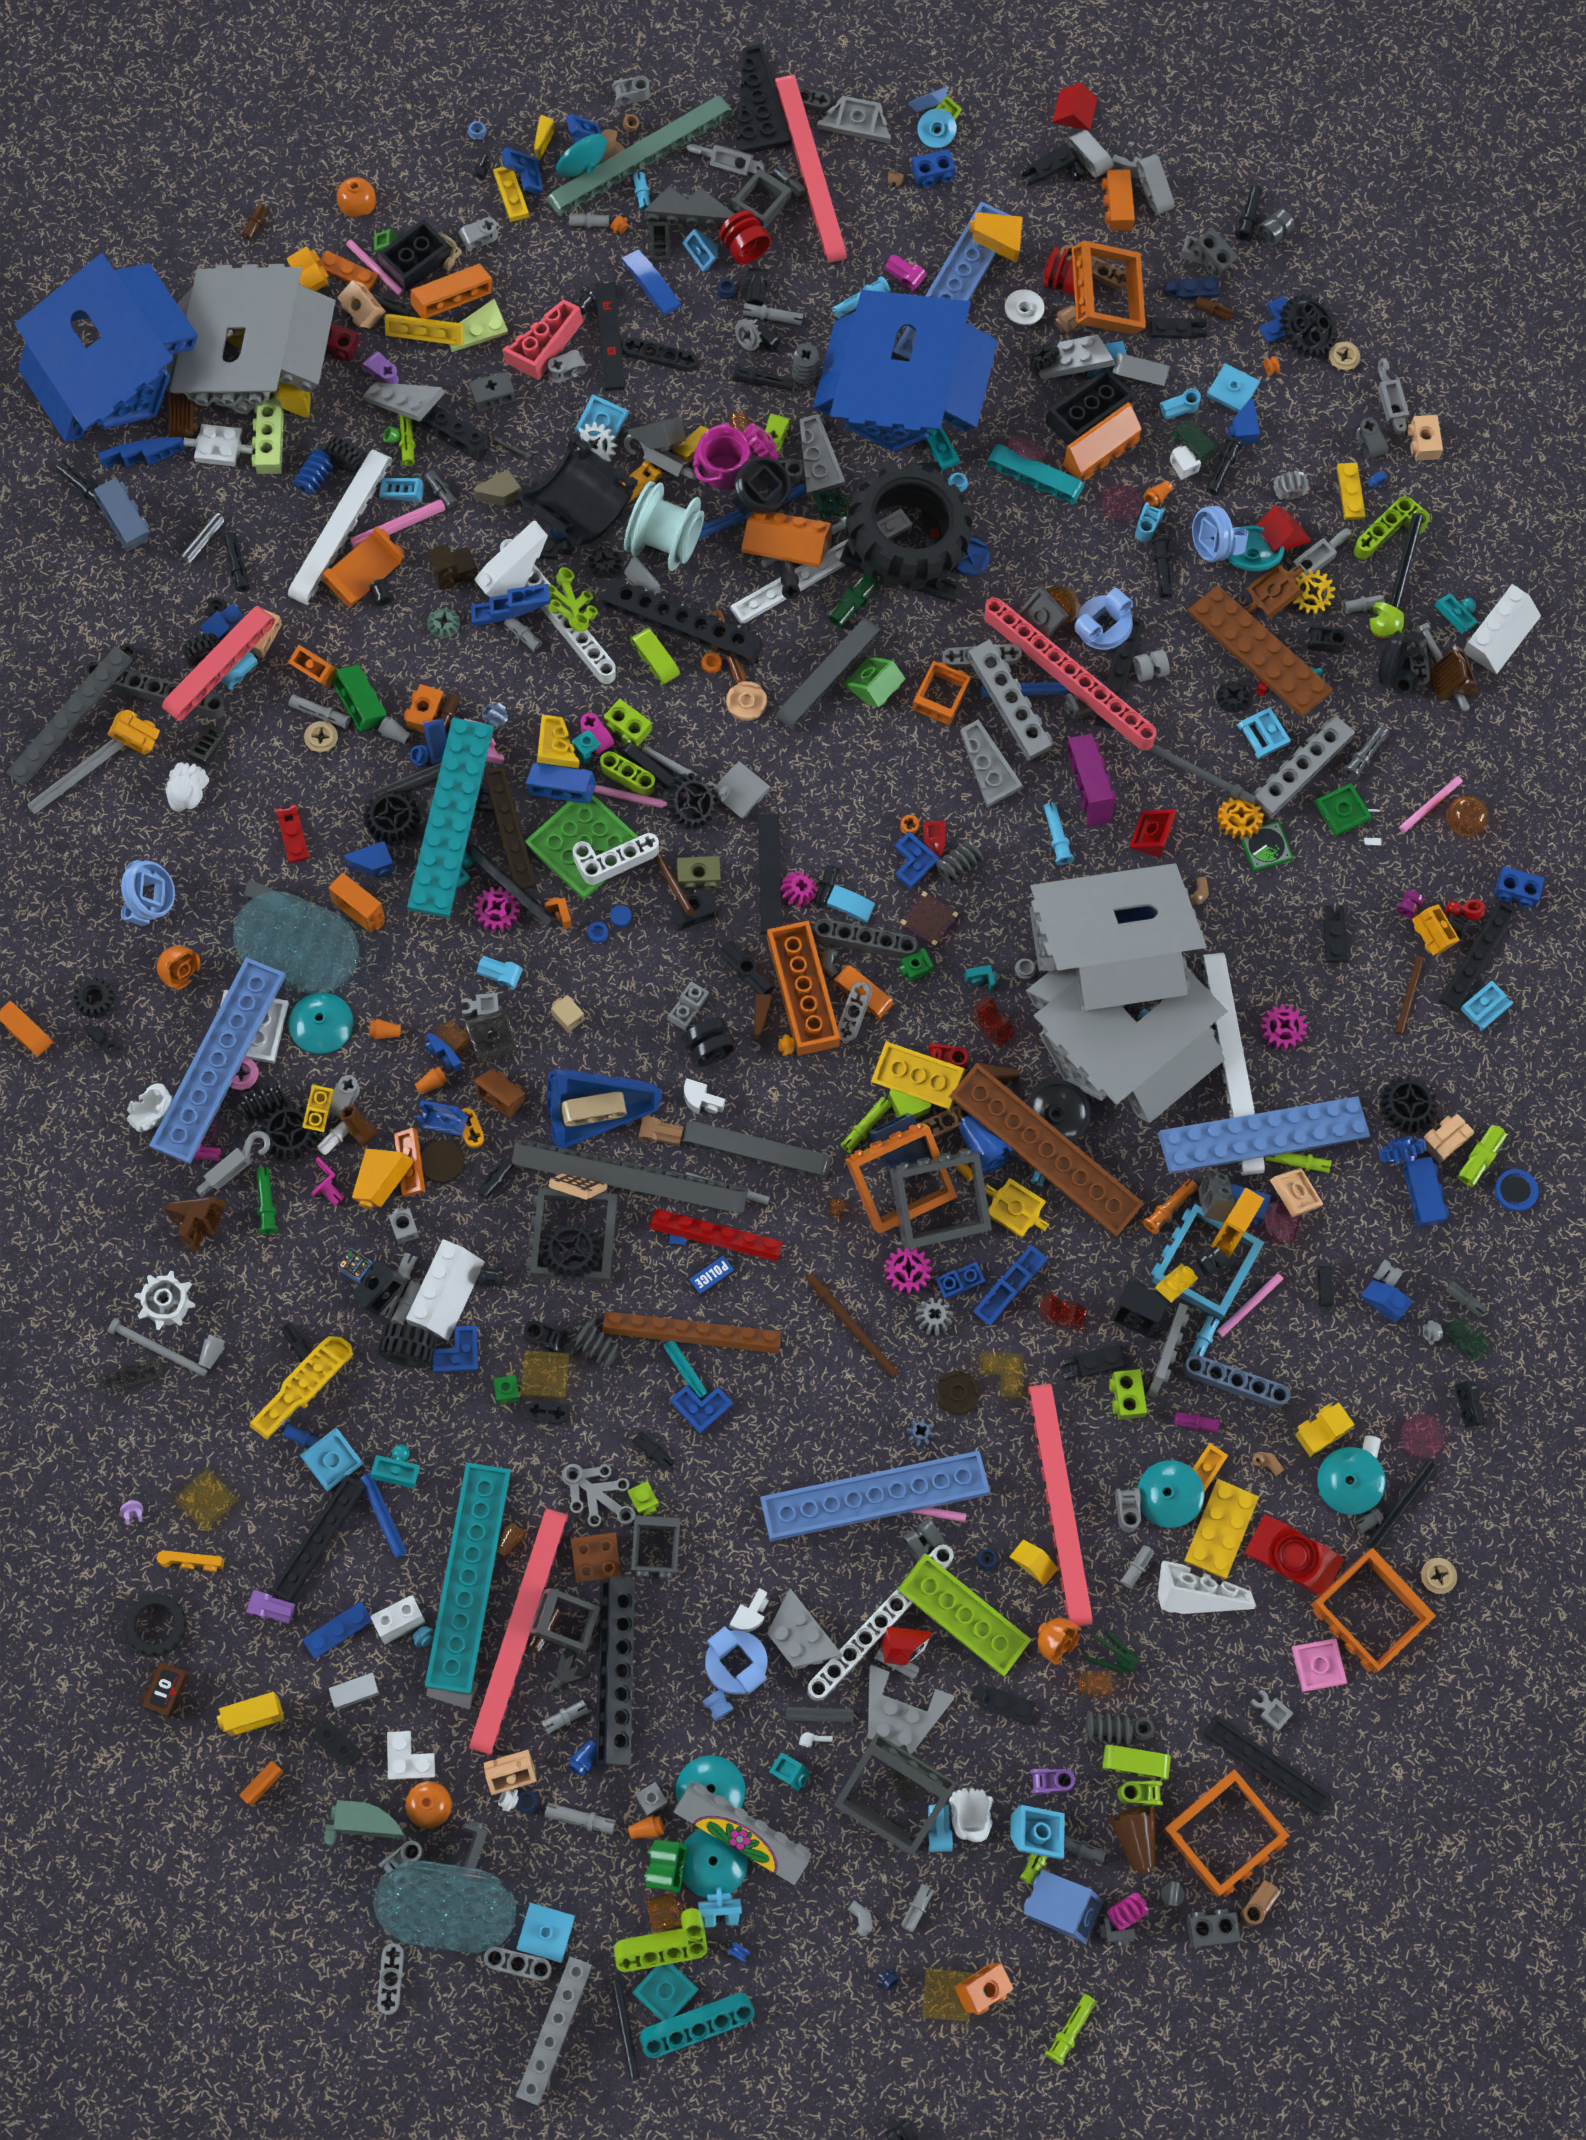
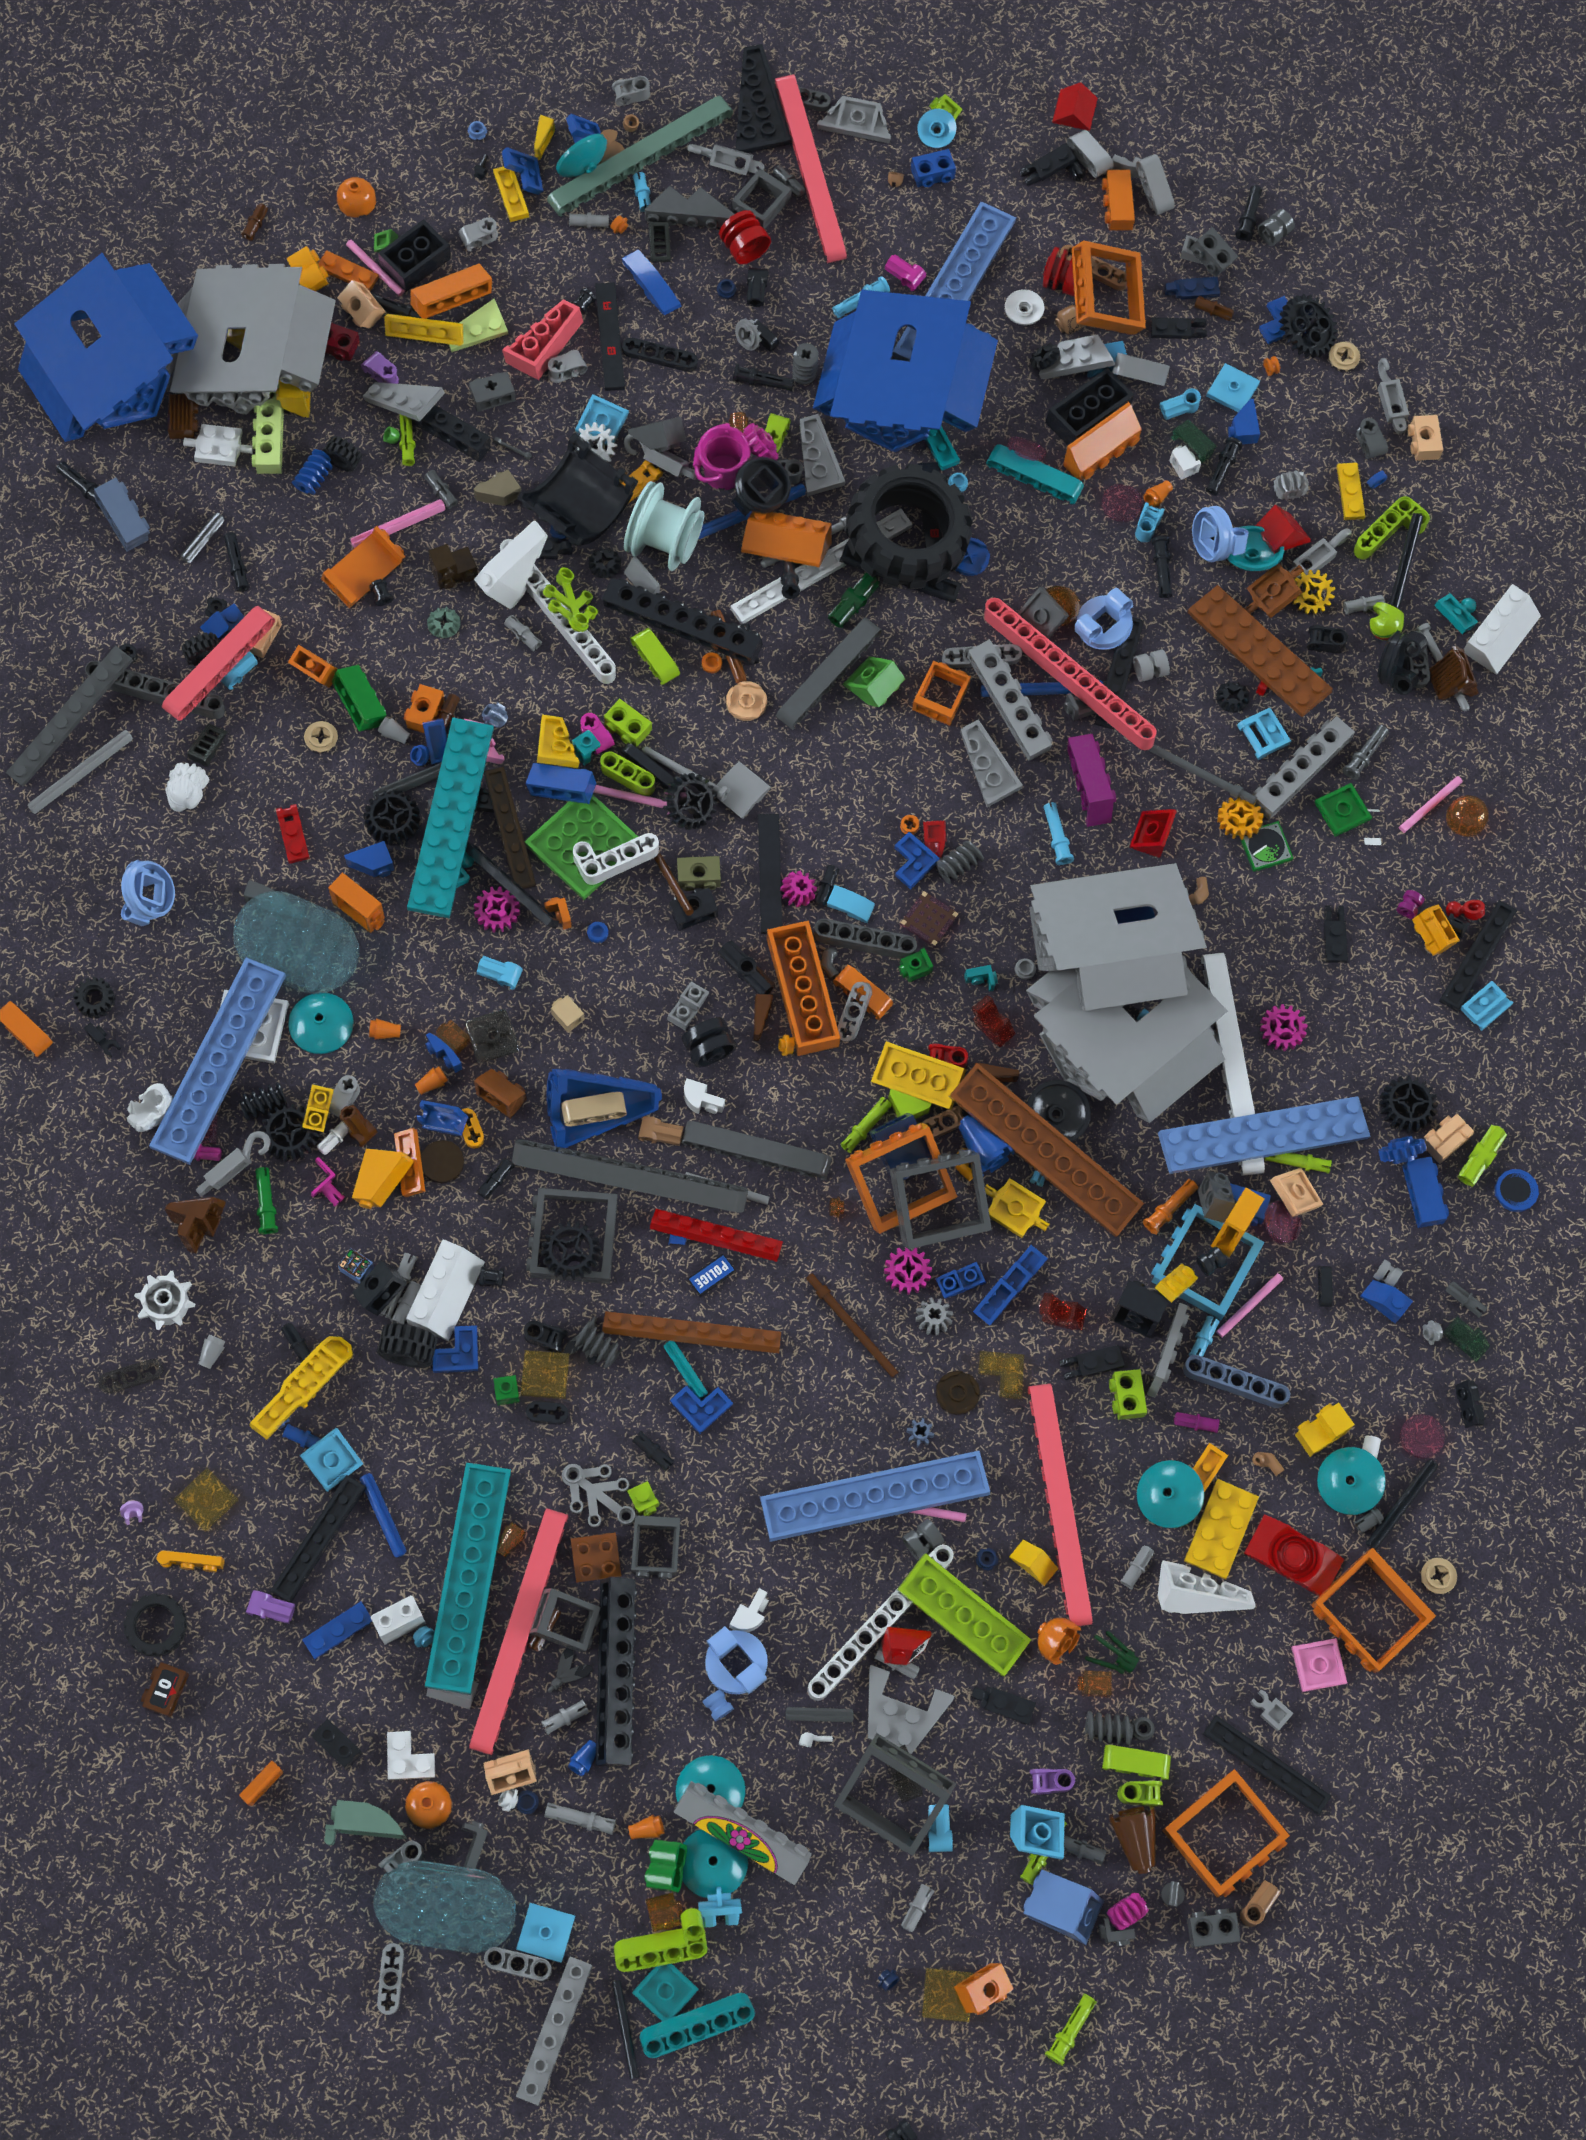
blue slope [98,437,185,469] -> none
light orange brick [108,710,160,755] -> none
light grey bar [108,1318,208,1376] -> none
orange cylinder [157,946,201,990] -> none
yellow window [217,1692,285,1737] -> none
bright pink gear [230,1057,259,1091] -> none
white beam [288,449,392,605] -> none
light grey pin [288,694,351,729] -> none
light grey slope [329,1673,380,1710] -> none
teal plate [370,1444,420,1489] -> none
medium azure slope [379,478,425,503] -> none
light grey brick [388,1208,419,1245] -> none
tan piece [440,233,462,271] -> none
light grey plate [461,993,500,1018] -> none
blue slope [471,584,550,627] -> none
light nougat tile [548,1174,608,1200] -> none
blue tile [610,905,632,927] -> none
light grey brick [635,1782,668,1817] -> none
yellow slope [673,426,709,462] -> none
dark azure slope [682,229,718,272] -> none
blue bush [727,1942,751,1963] -> none
light grey pin [743,303,804,326] -> none
light grey wing [767,1589,843,1670] -> none
teal bracket [769,1752,810,1791] -> none
slope [813,491,849,521] -> none
light grey arm [848,1900,873,1936] -> none
medium blue slope [908,86,949,112] -> none
white hair [949,1788,993,1842] -> none
light orange slope [969,212,1023,262] -> none
light grey piece [1115,1488,1141,1533] -> none
reddish brown bar [1395,956,1424,1036] -> none
blue brick [1494,866,1545,908] -> none

